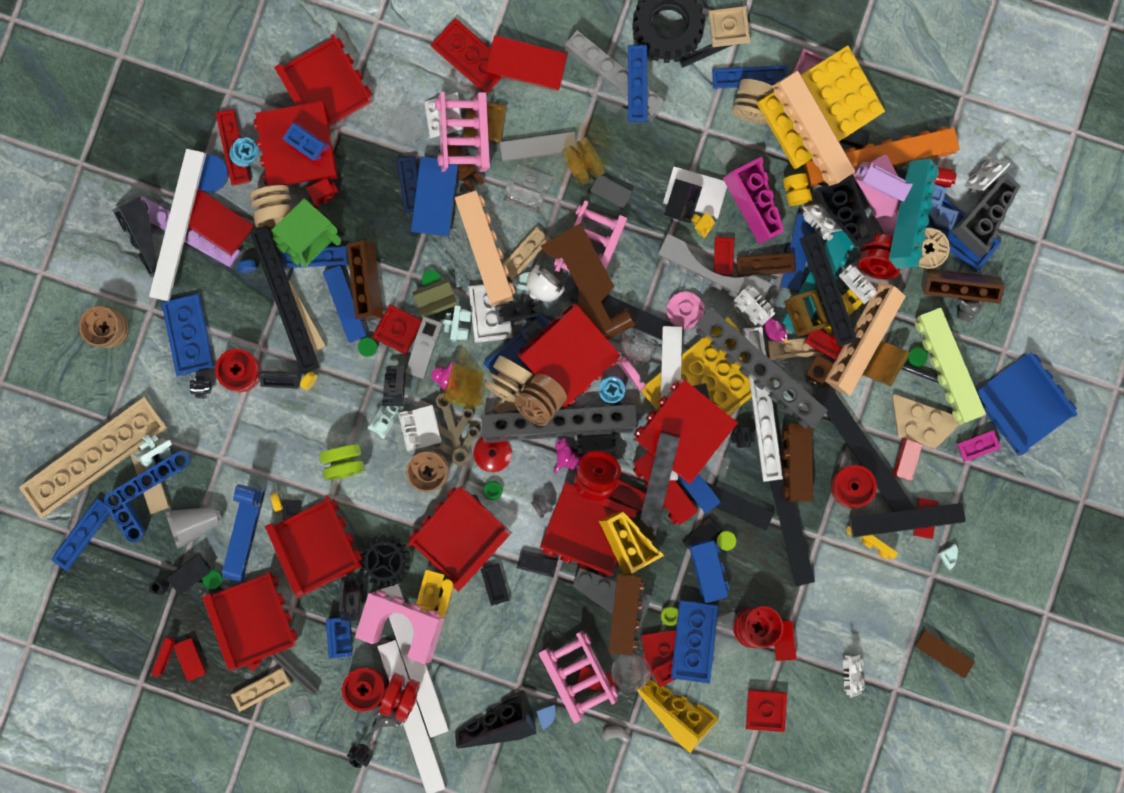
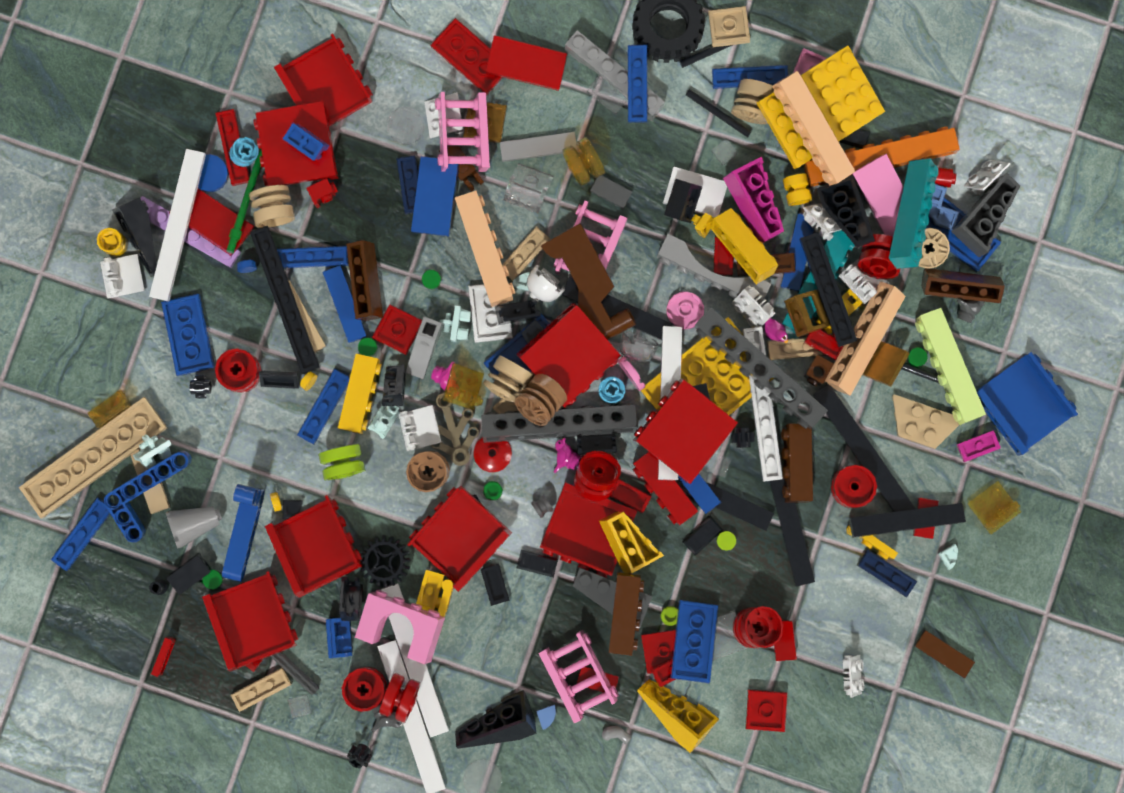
medium nougat wheel [79,306,129,348] -> none
red tile [173,638,207,682] -> none
bright green container [271,199,341,268] -> none
olive panel [412,278,458,318] -> none
clear cylinder [611,653,651,692] -> none
black tile [638,430,681,541] -> none
blue brick [688,539,729,603] -> none
lavender window [854,161,913,202] -> none
tile [893,439,922,481] -> none
none -> clear yellow hinge [88,389,132,428]
none -> yellow wheel [97,228,128,257]
none -> white hinge [100,254,145,299]
none -> green bar [226,149,262,254]
none -> blue tile [297,369,350,445]
none -> yellow brick [338,354,382,435]
none -> black bar [686,89,752,138]
none -> yellow brick [710,208,778,285]
none -> dark blue tile [857,549,917,598]
none -> clear yellow hinge [967,481,1021,535]

